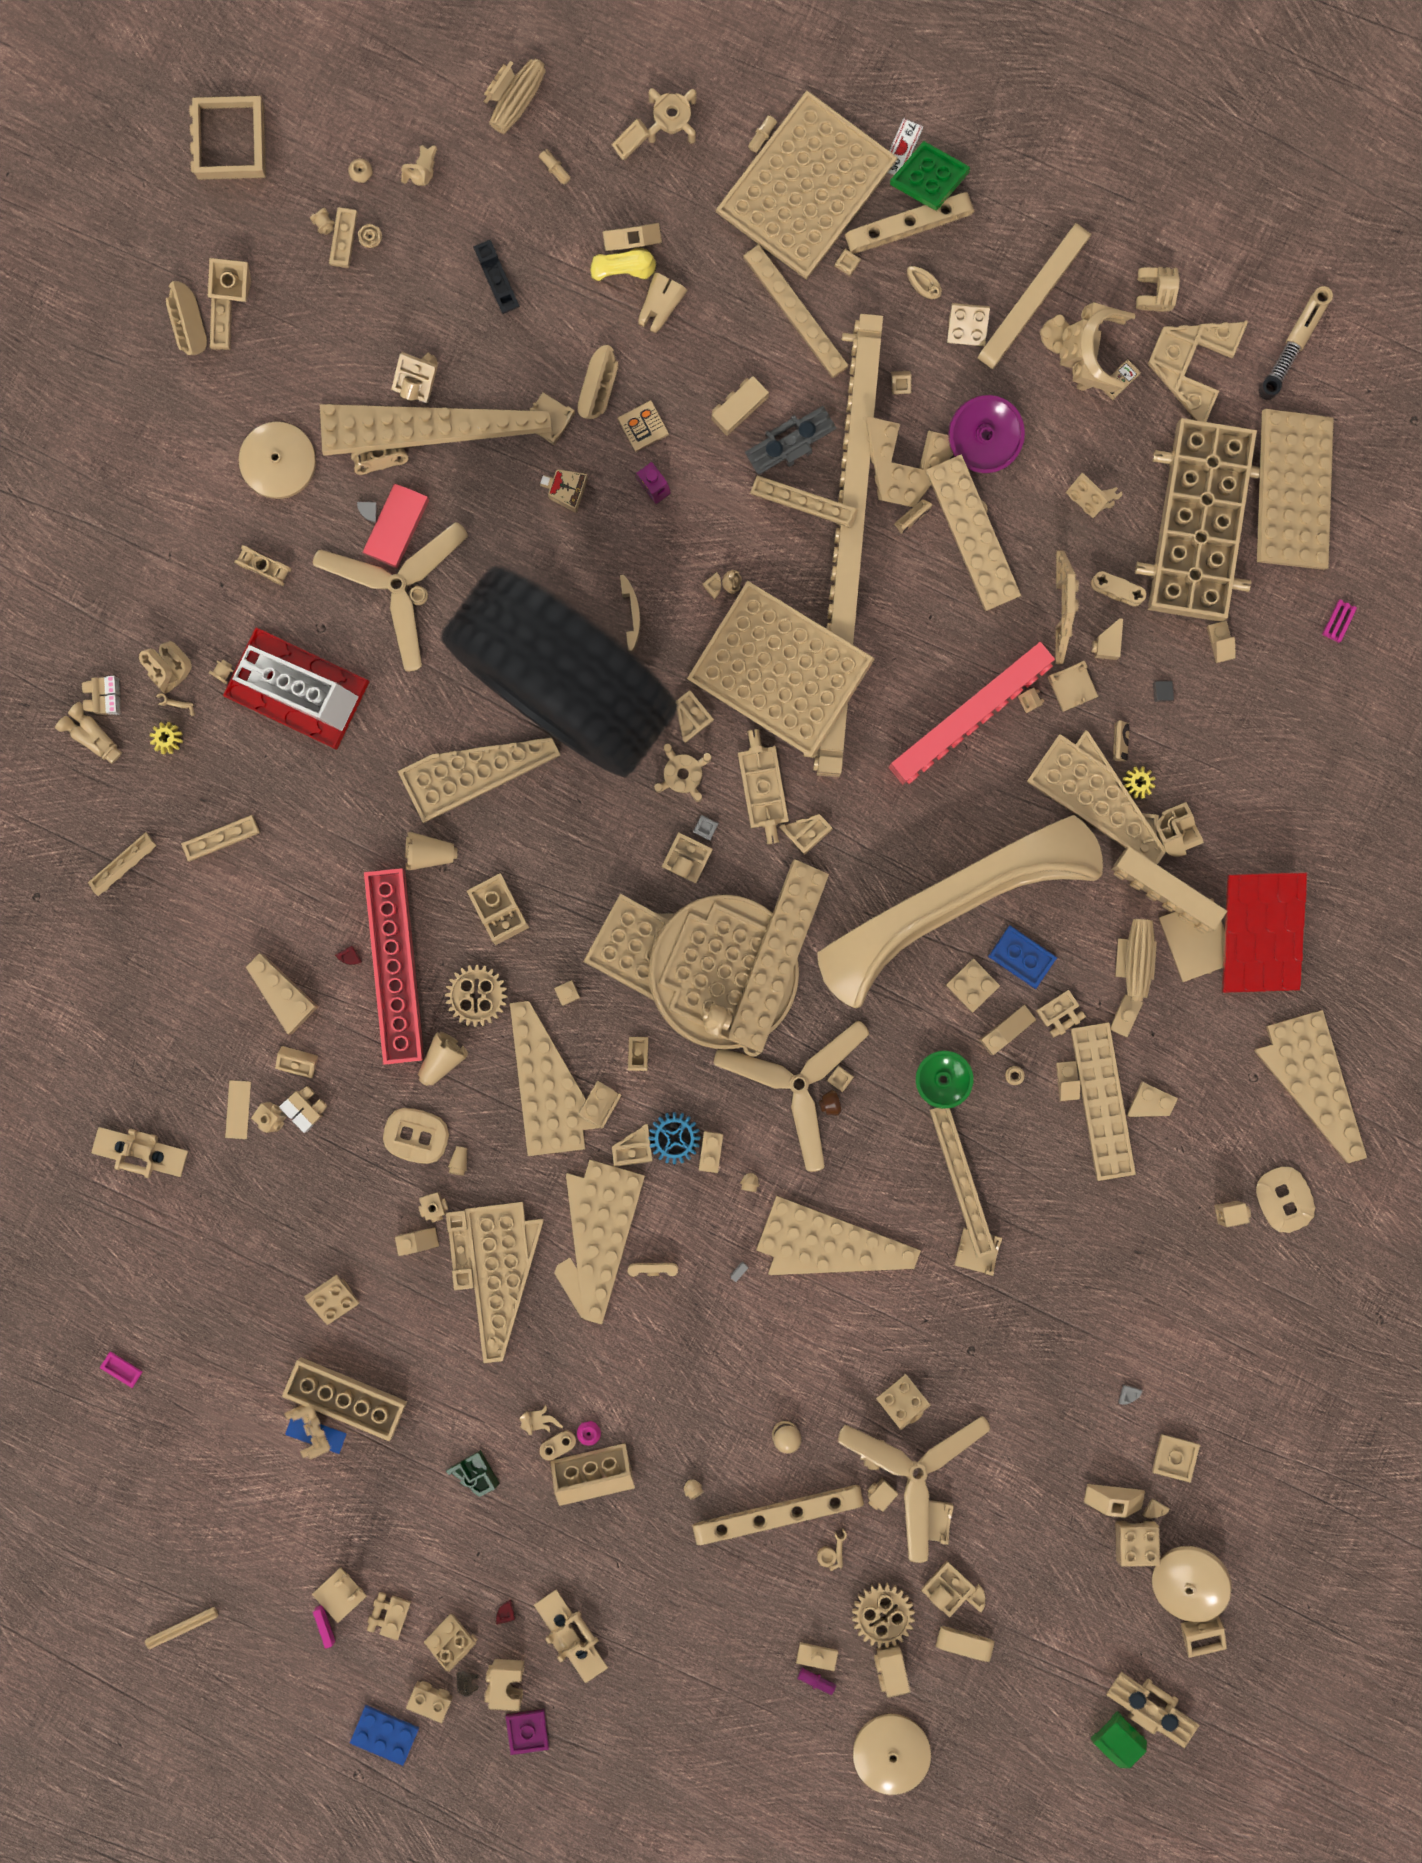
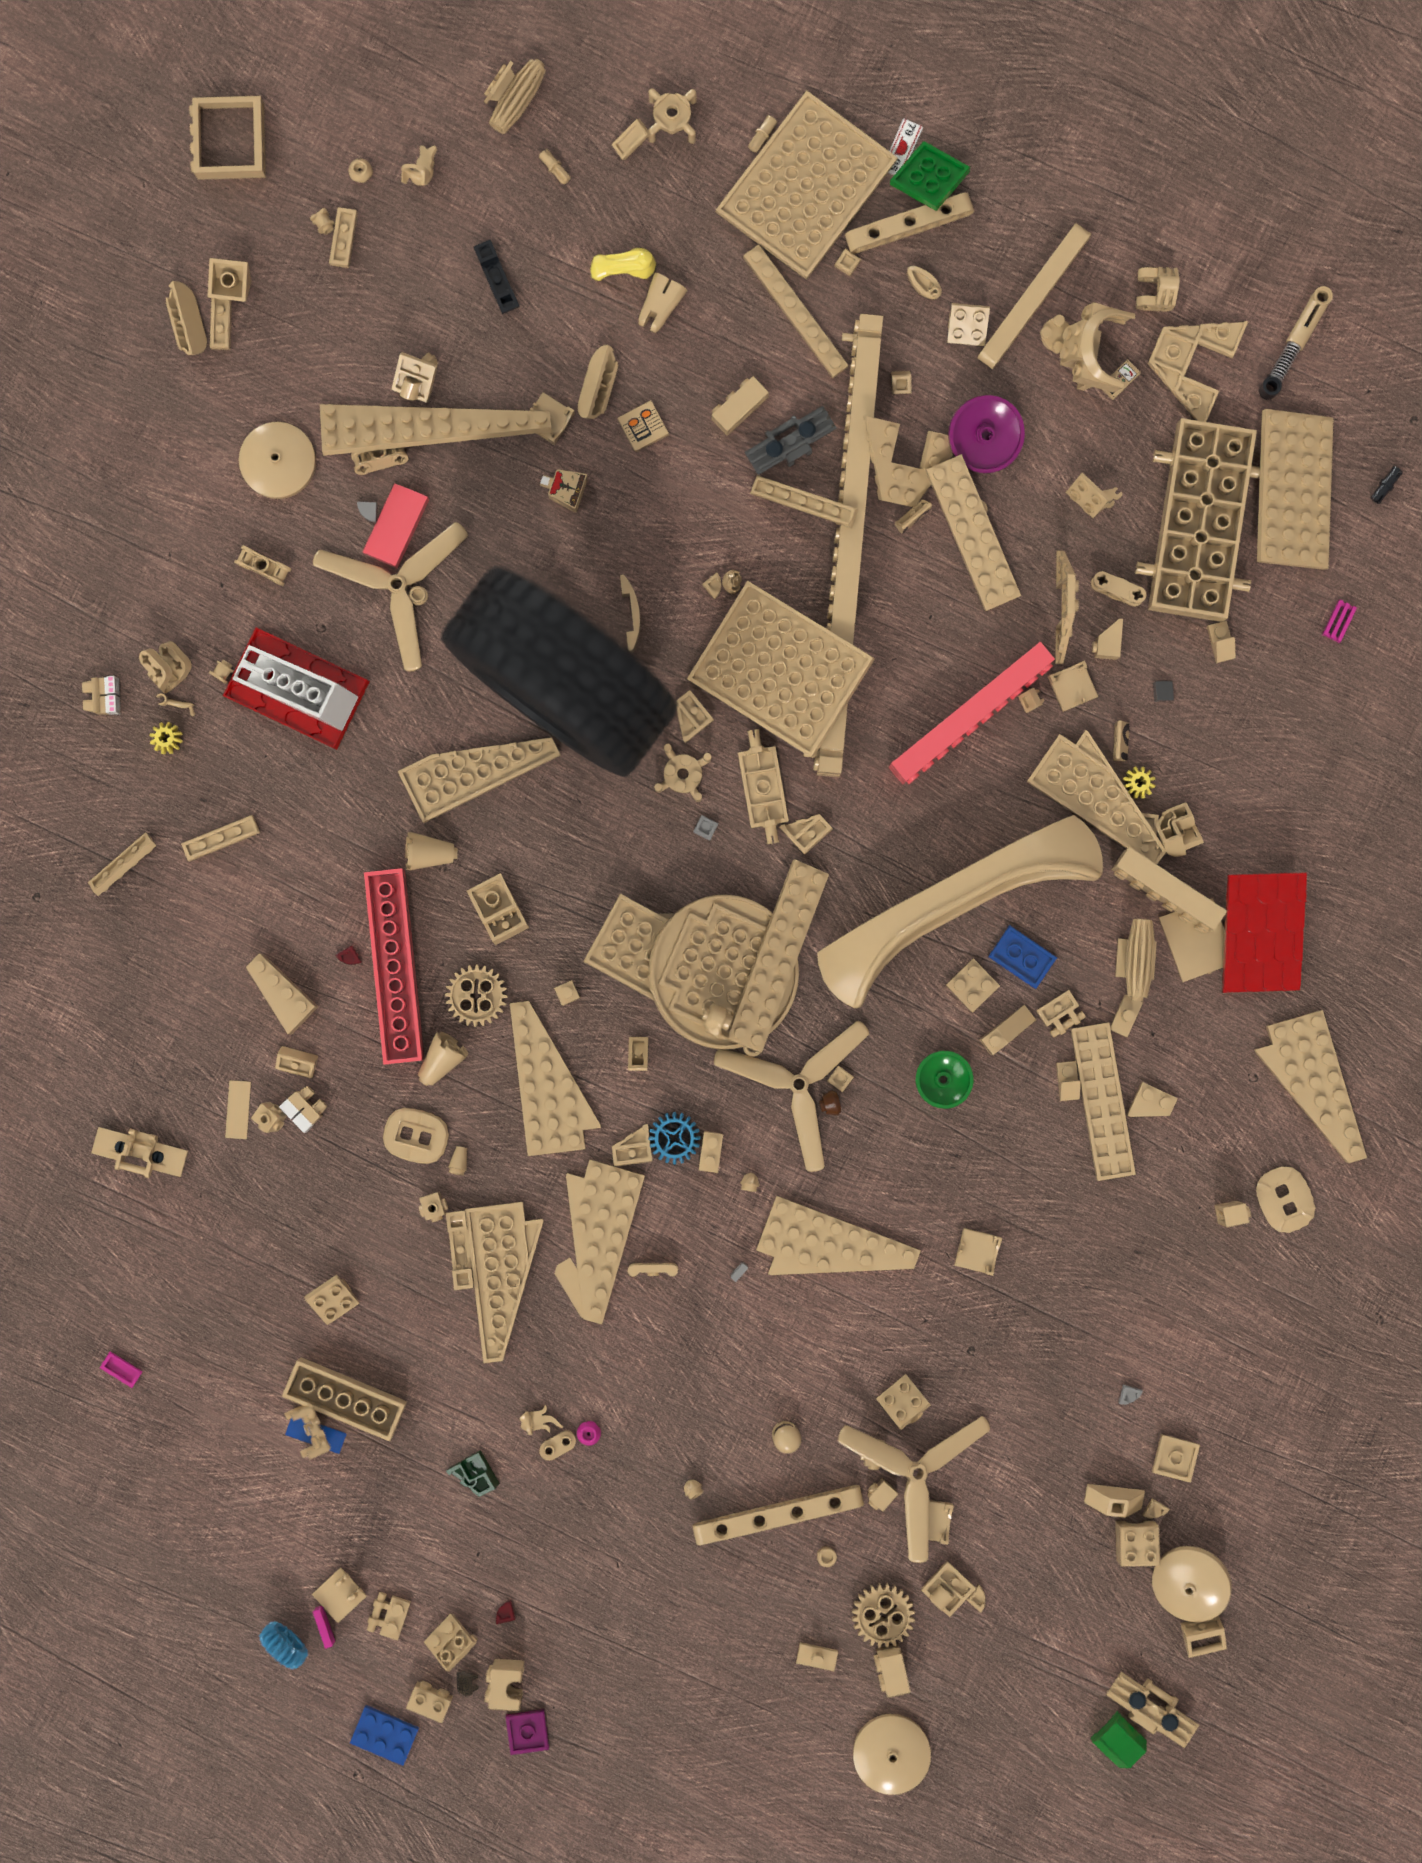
tan piece [55,702,122,764] -> none
tan axle [145,1607,218,1649] -> none
tan plate [358,224,382,248] -> none
tan slope [395,1227,439,1256] -> none
tan piece [534,1589,608,1683] -> none
tan slope [550,1443,635,1506] -> none
tan plate [578,1081,621,1129] -> none
tan slope [603,223,662,251] -> none
magenta torso [634,462,671,504] -> none
tan plate [662,832,713,884] -> none
magenta axle [797,1668,836,1695] -> none
tan piece [829,1528,847,1571] -> none
tan plate [929,1108,996,1258] -> none
tan beam [936,1626,995,1662] -> none
tan plate [1005,1066,1025,1085] -> none
none -> dark azure gear [259,1621,308,1669]
none -> black pin [1370,466,1403,504]

